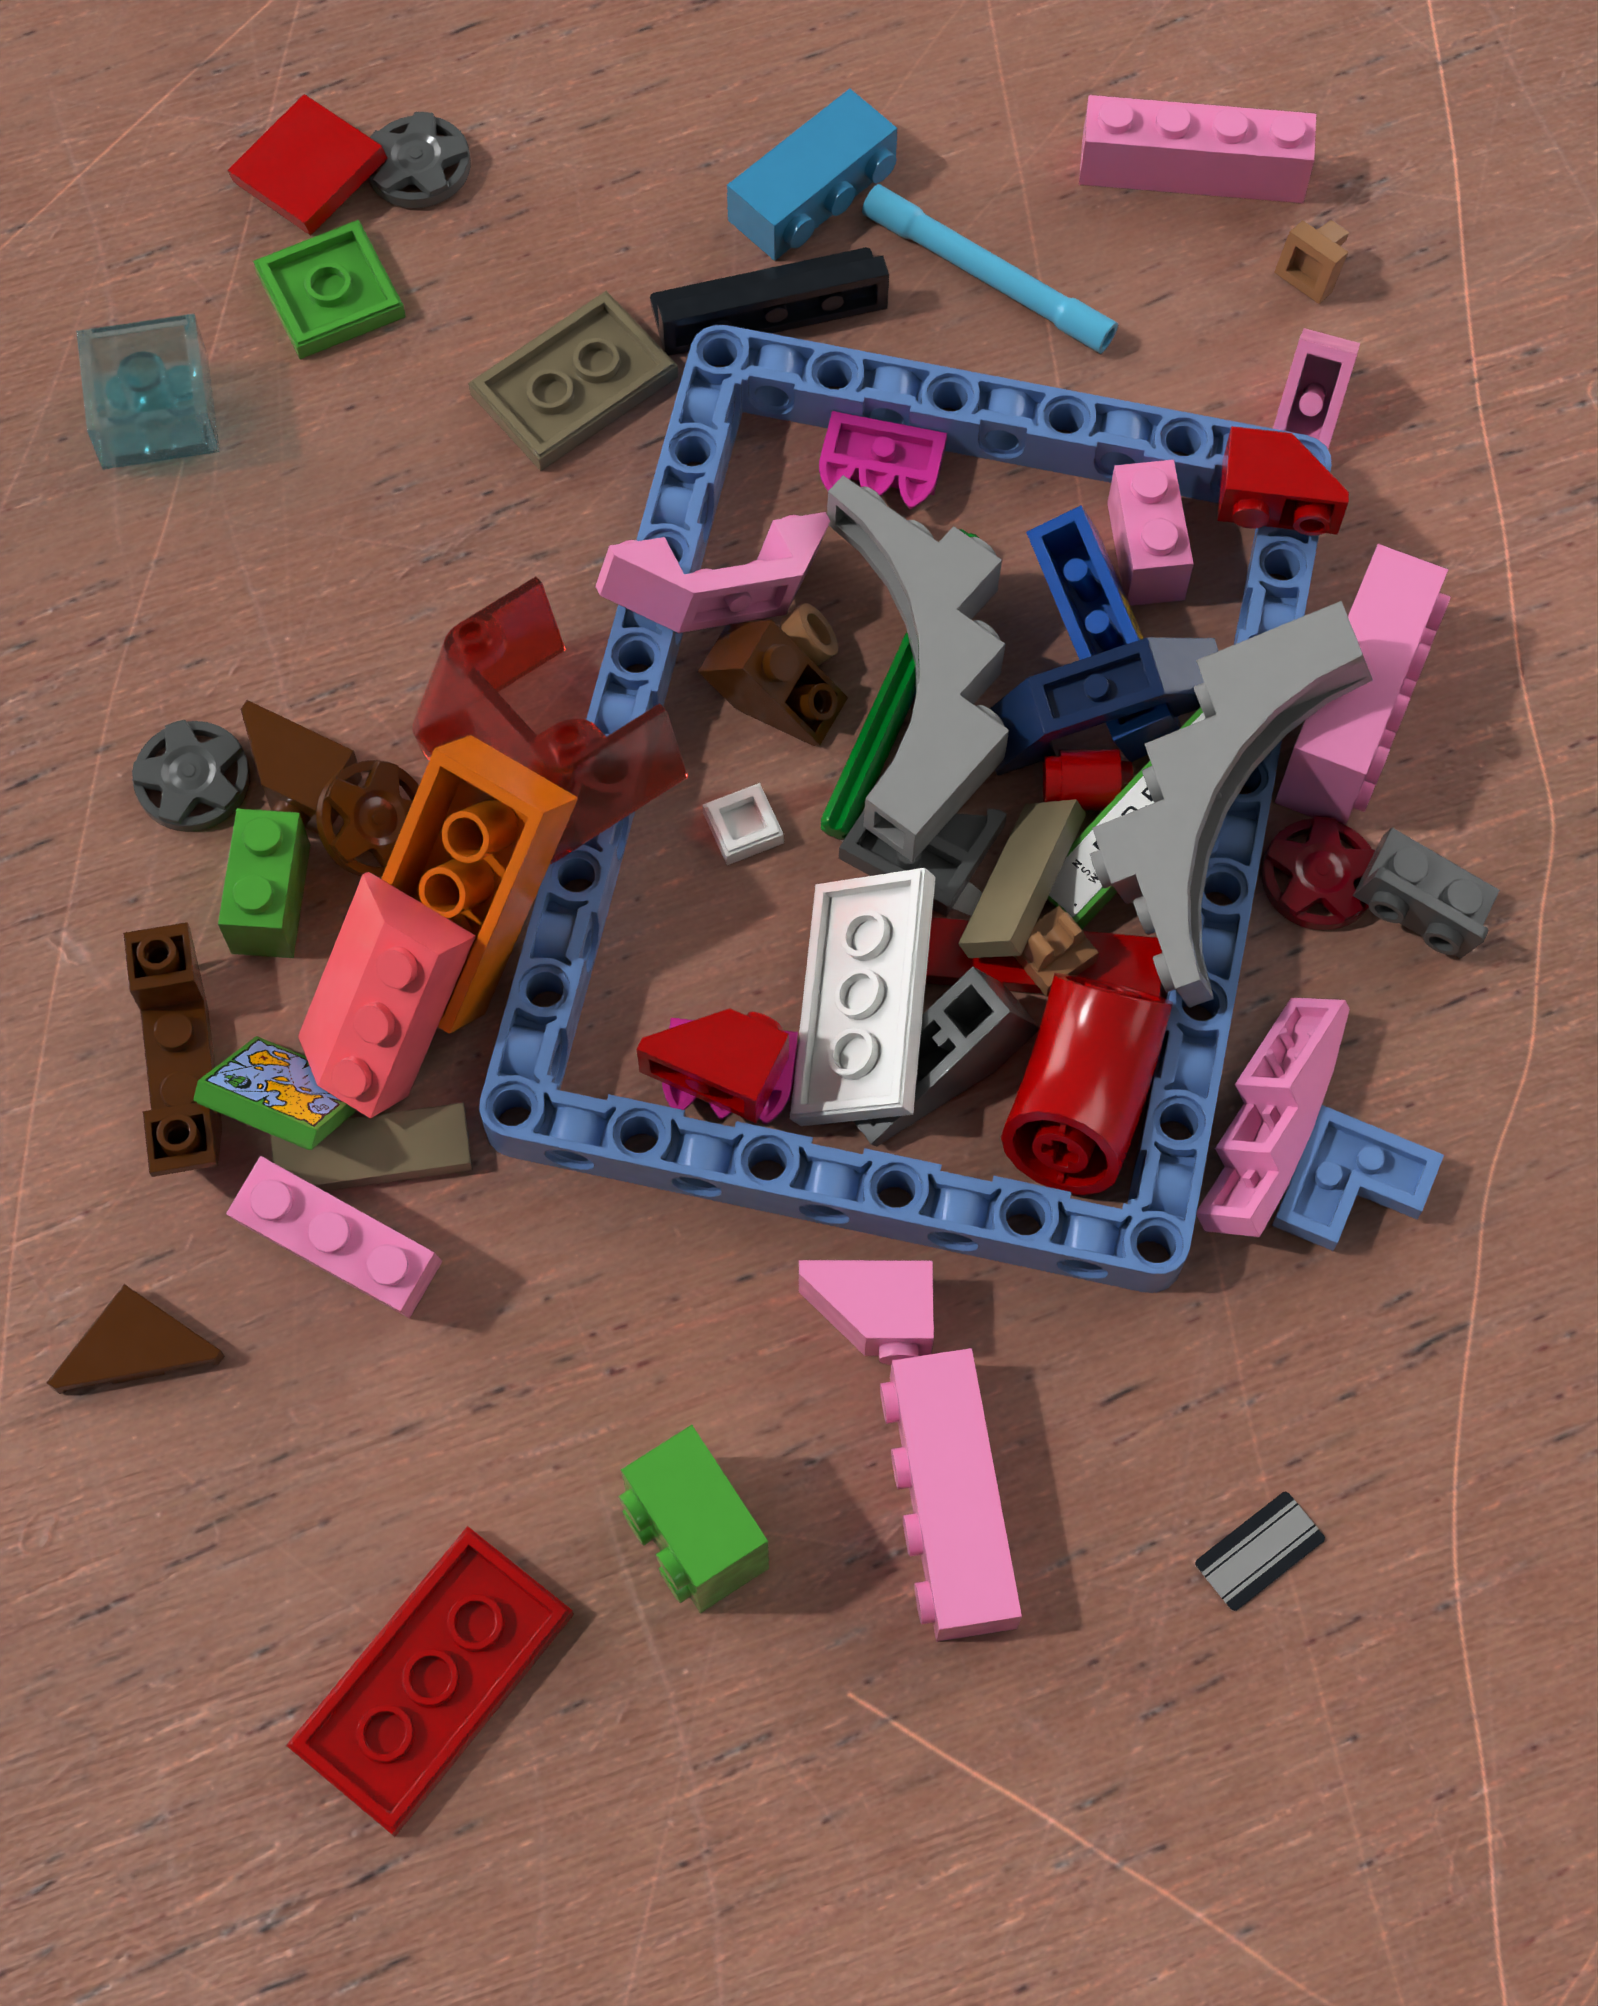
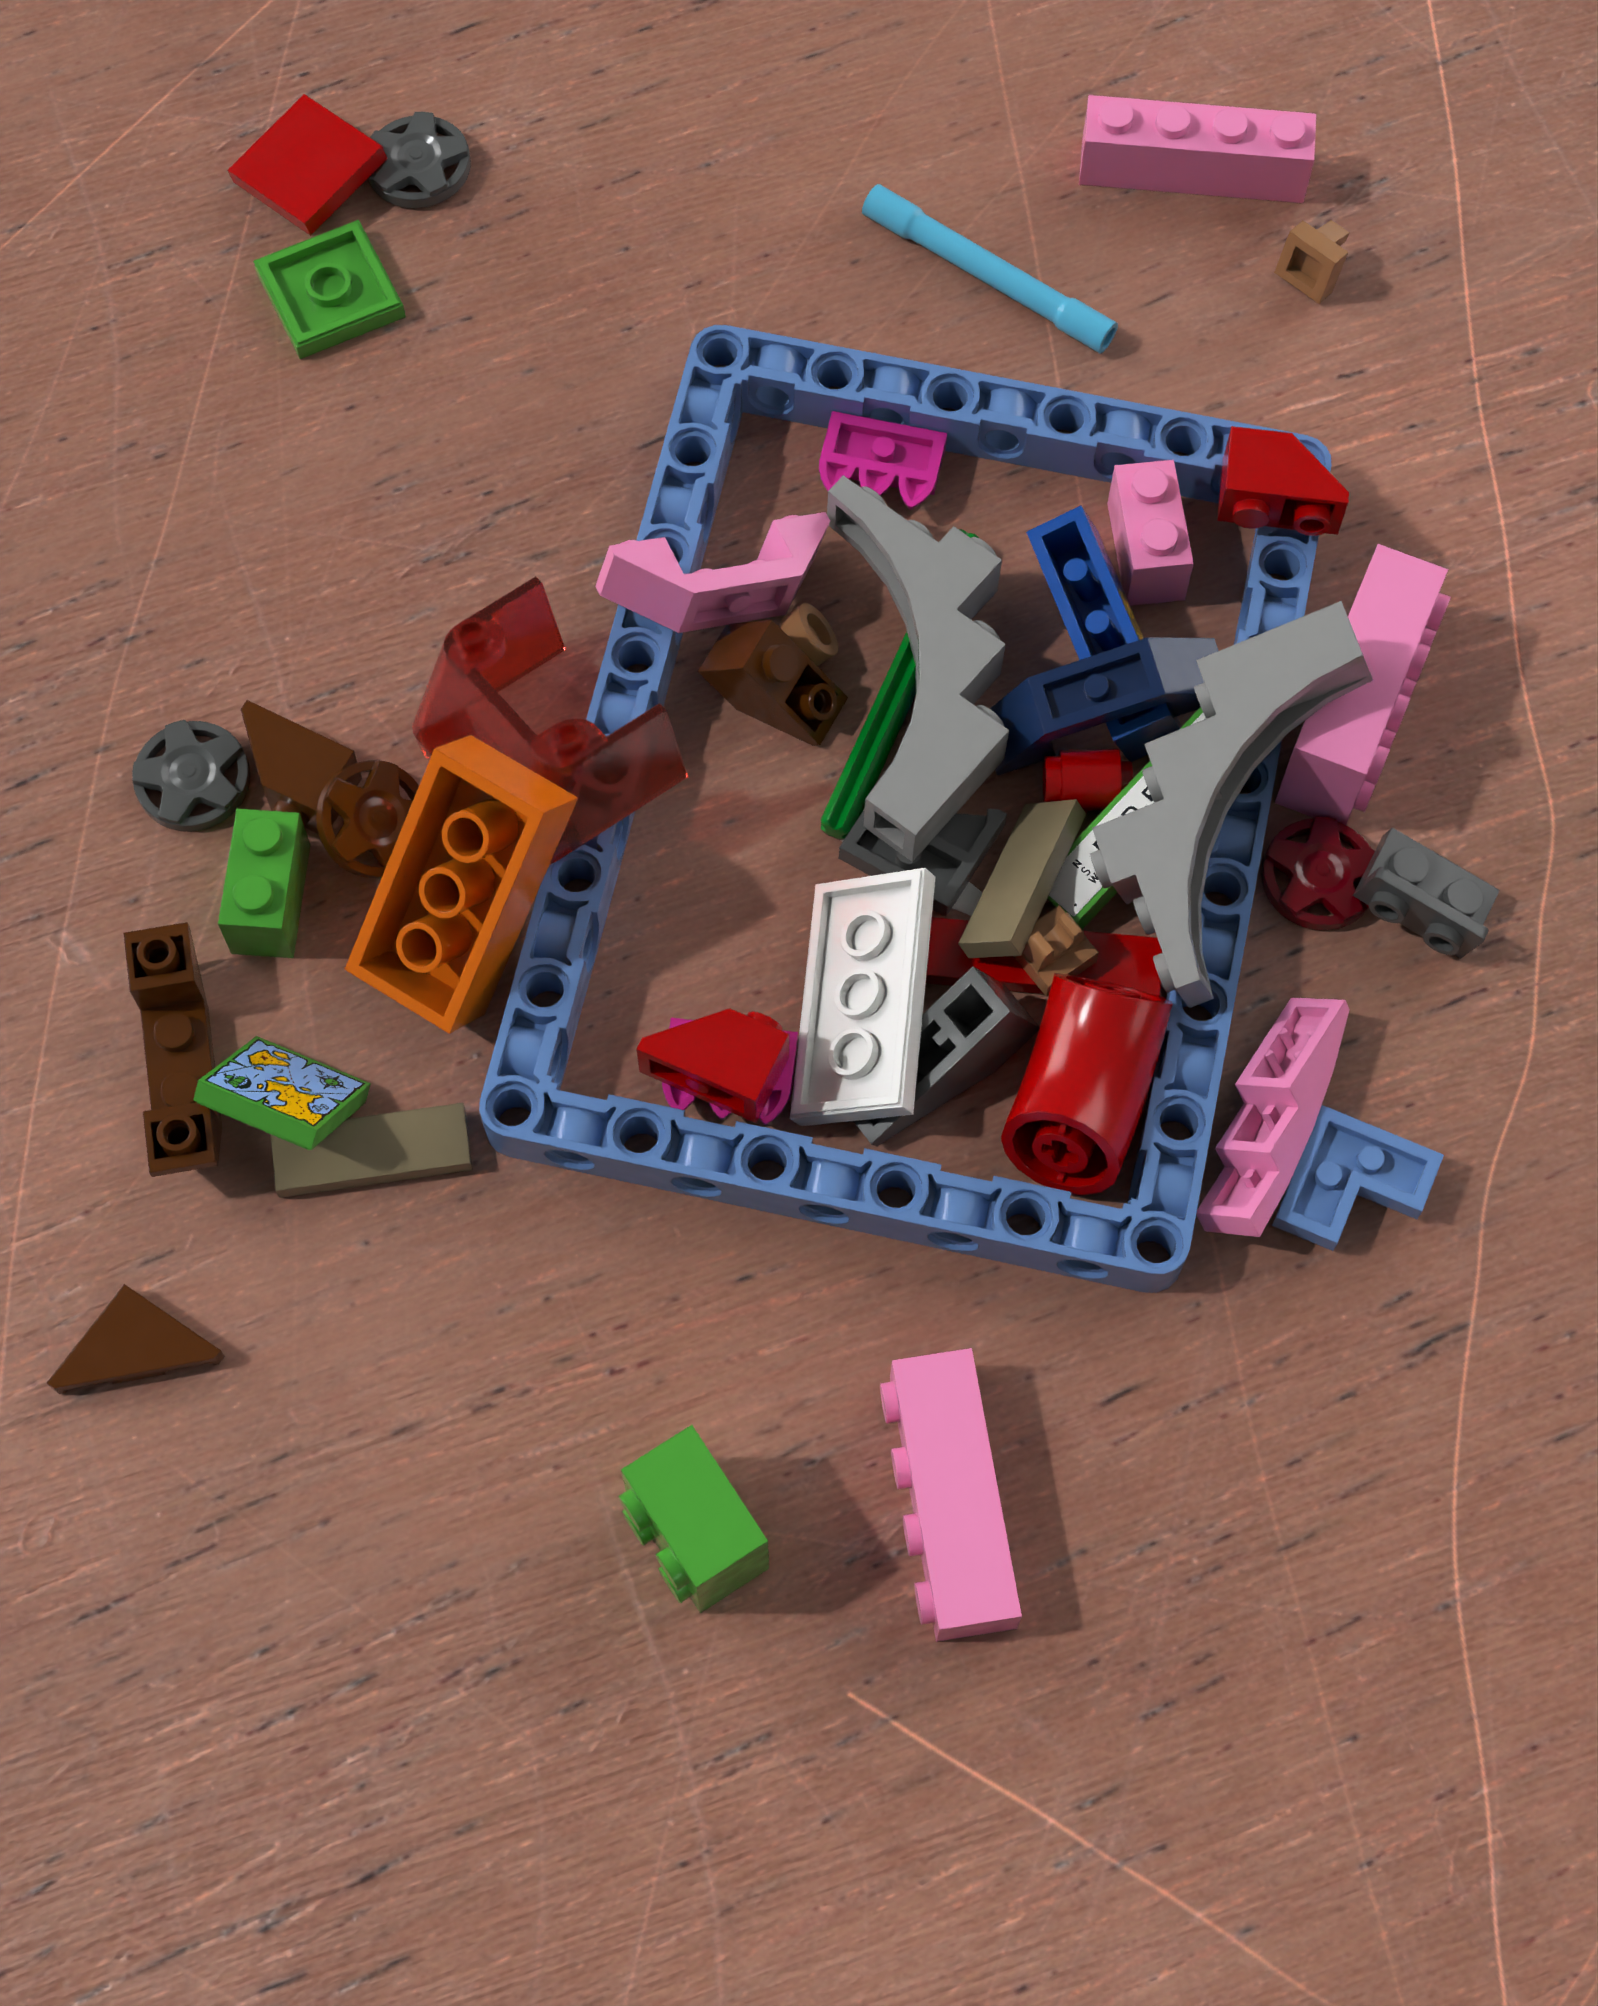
clear light blue brick [76,313,220,470] -> none
bright pink brick [226,1156,442,1319] -> none
red tile [286,1526,574,1837] -> none
coral slope [298,872,476,1119] -> none
dark tan tile [468,291,678,471] -> none
black panel [650,247,889,356] -> none
white tile [703,783,784,865] -> none
dark azure brick [727,88,898,261] -> none
bright pink slope [799,1260,934,1365] -> none
sticker [1195,1491,1325,1611] -> none
bright pink slope [1273,328,1360,449] -> none

